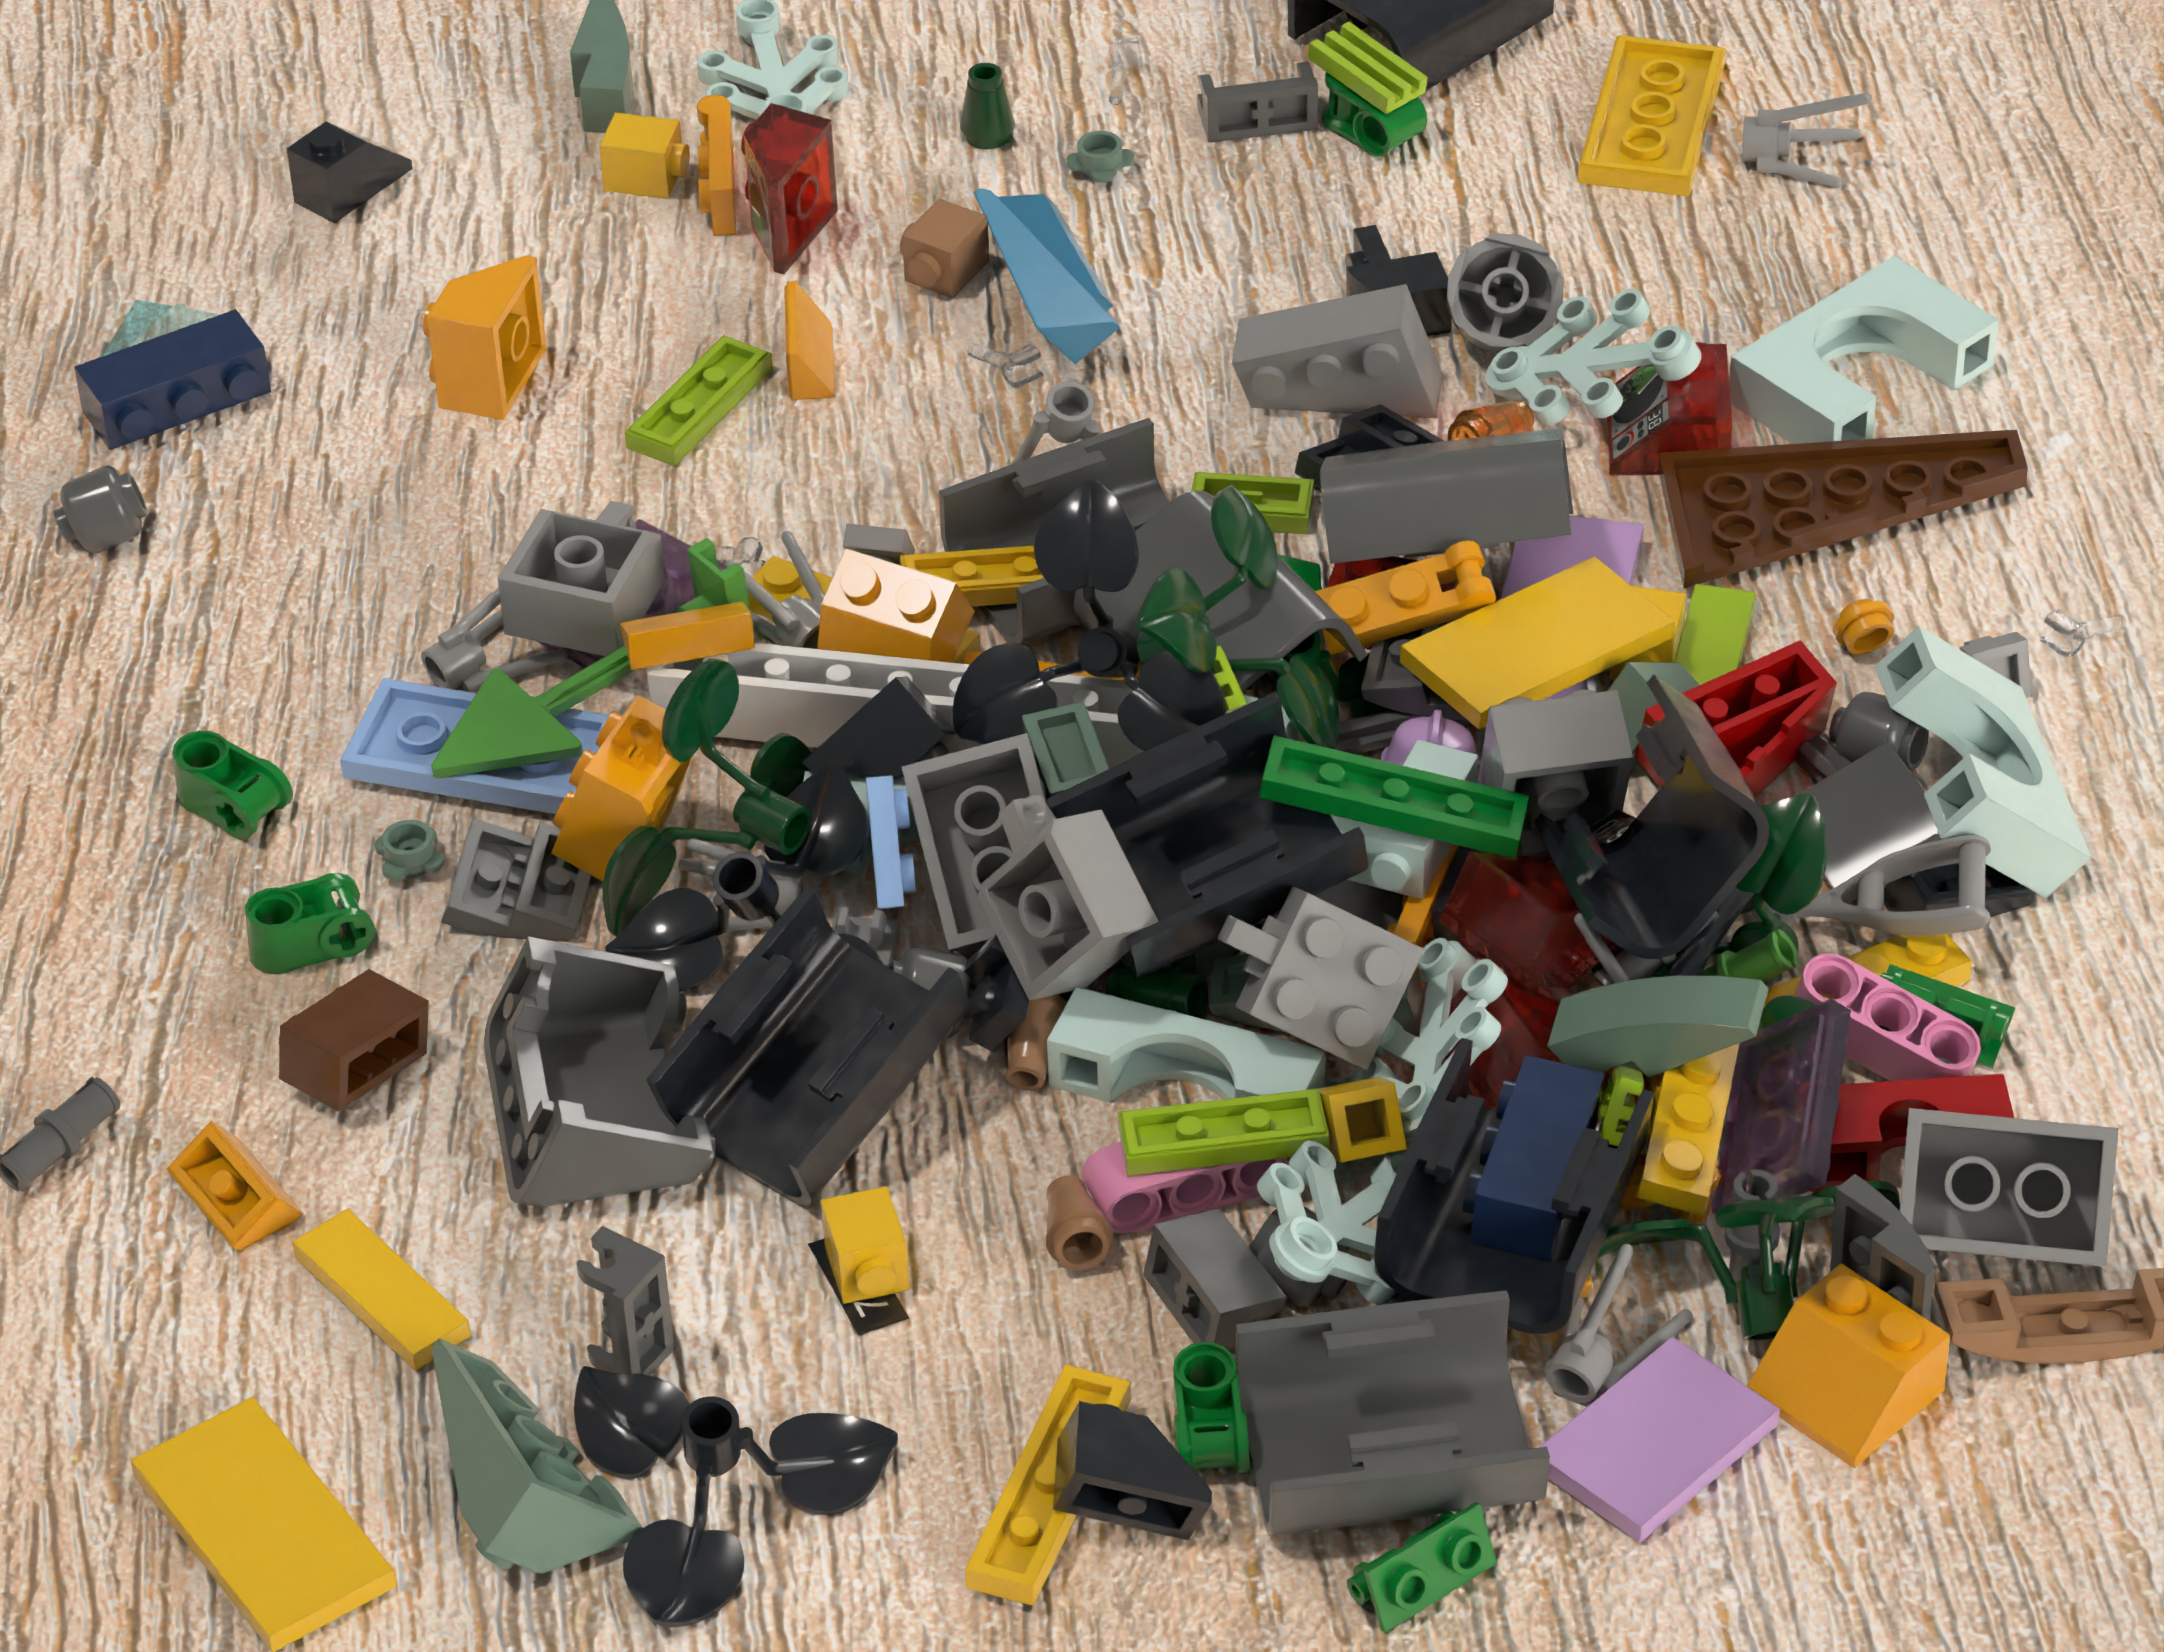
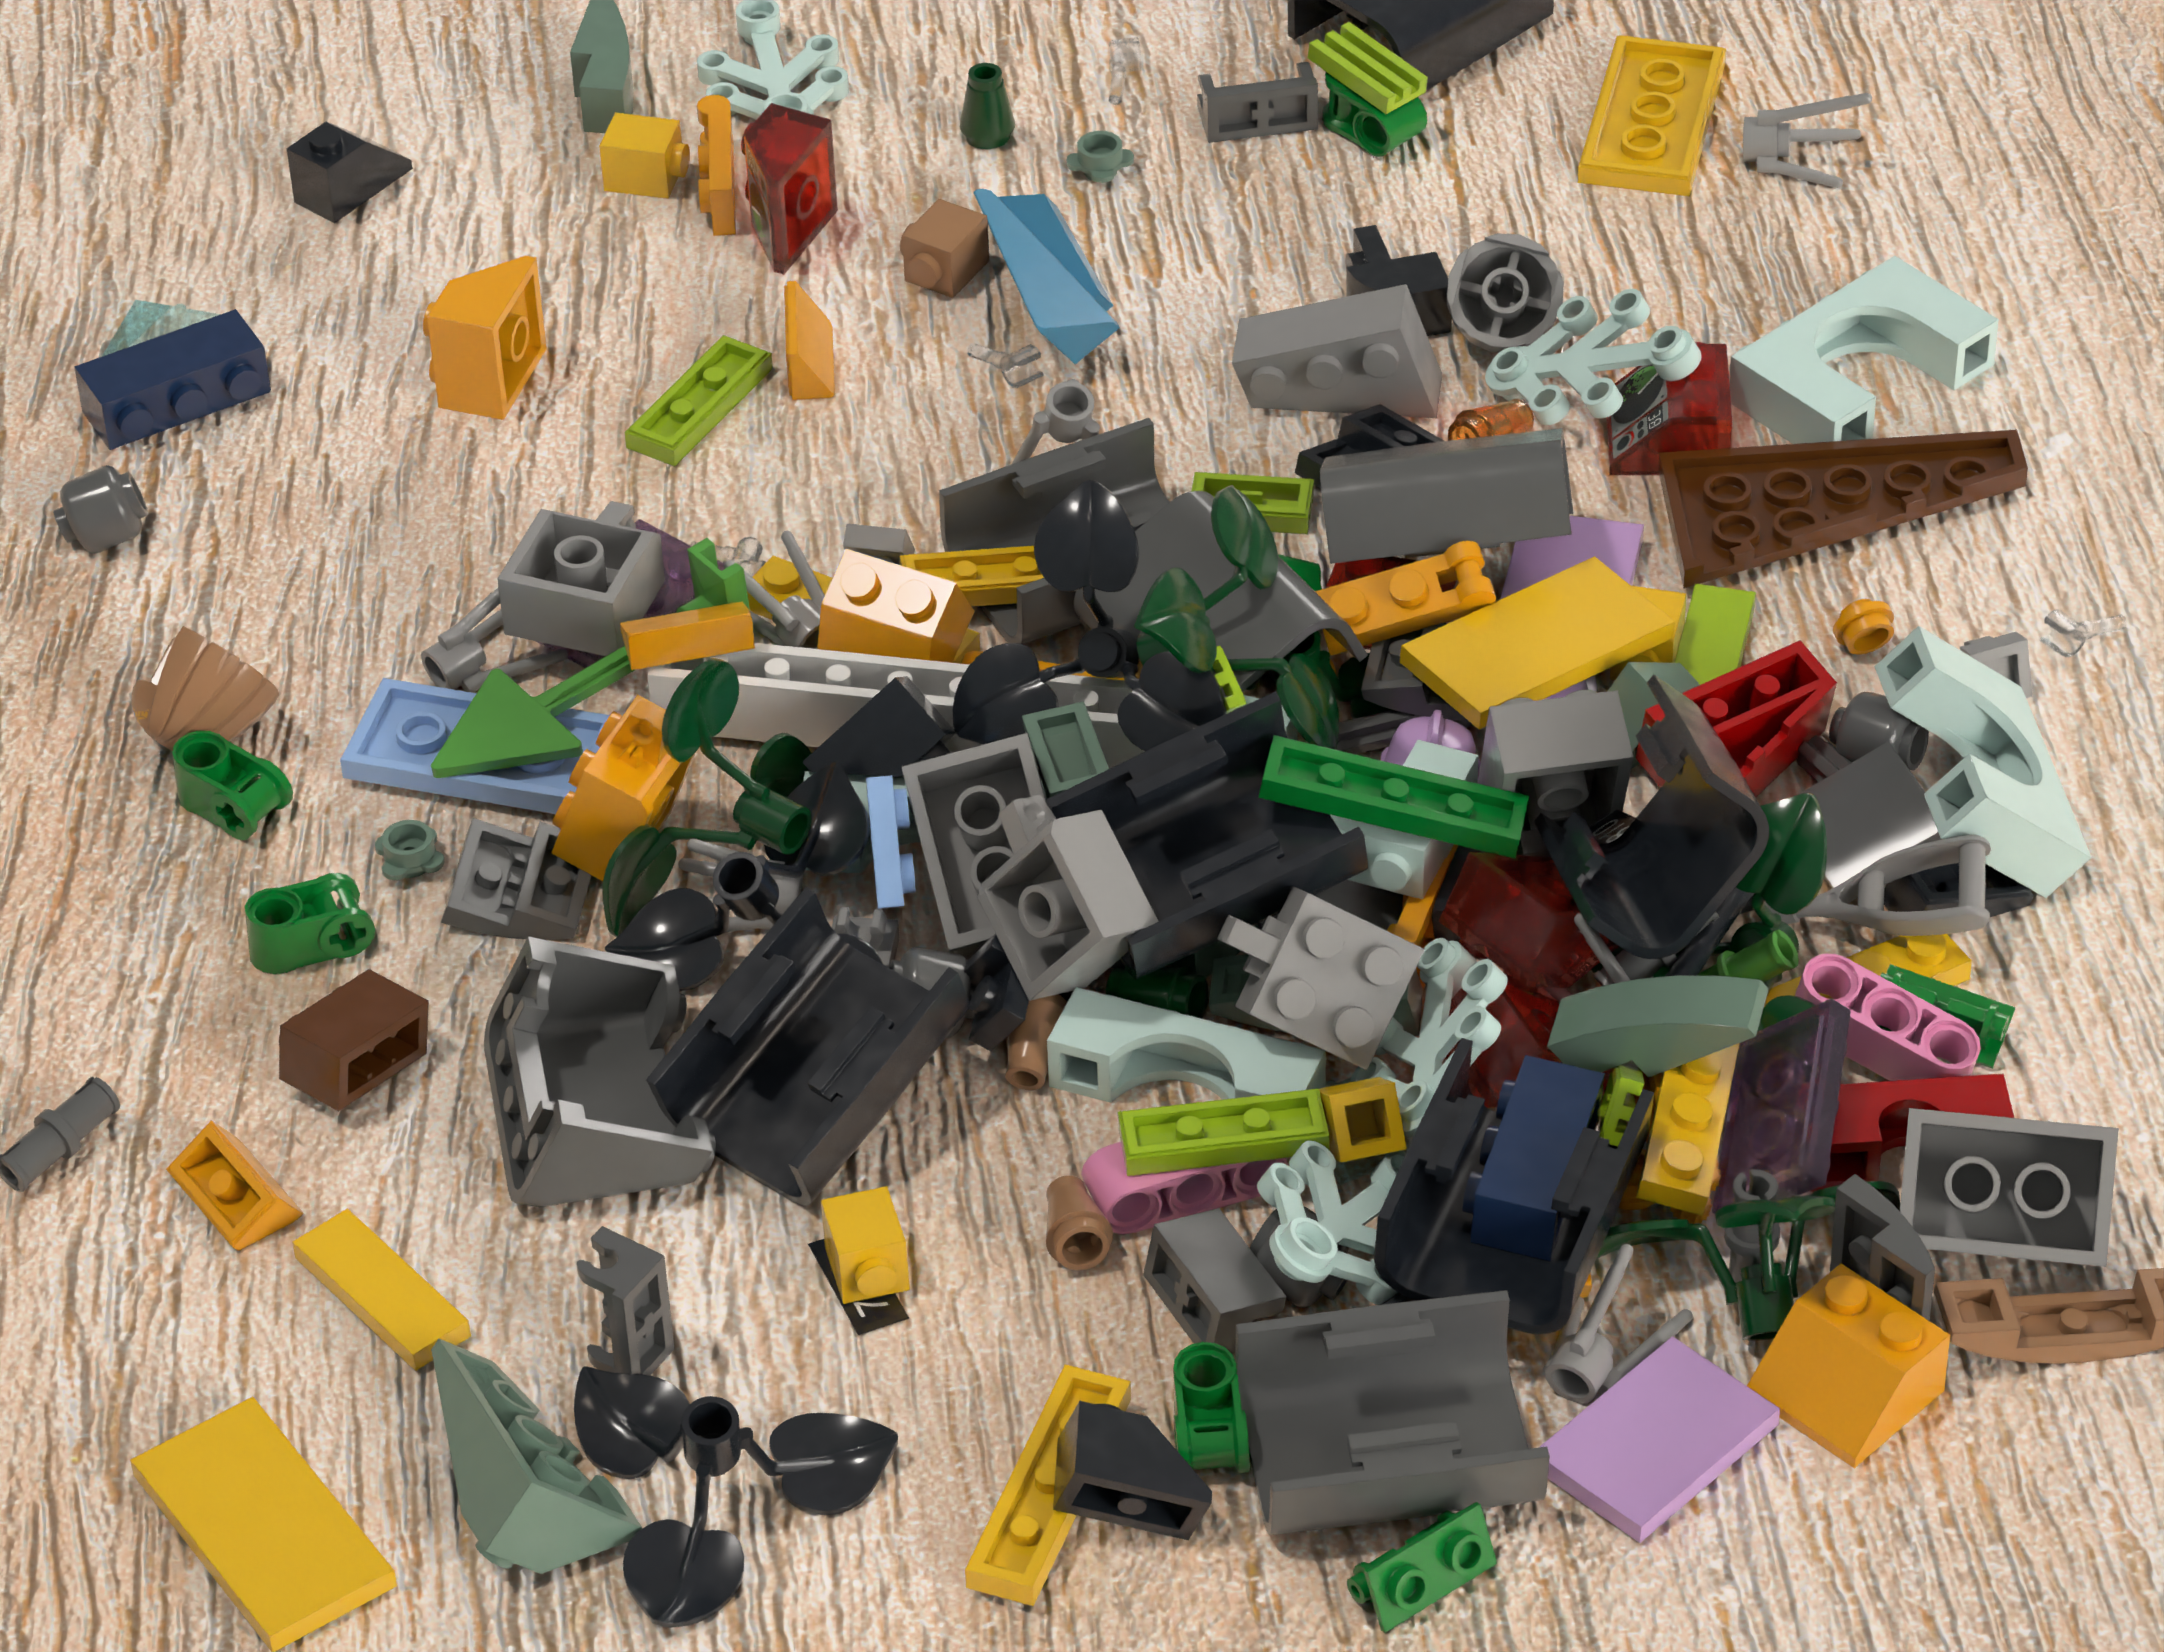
none -> medium nougat hair [131,626,280,751]

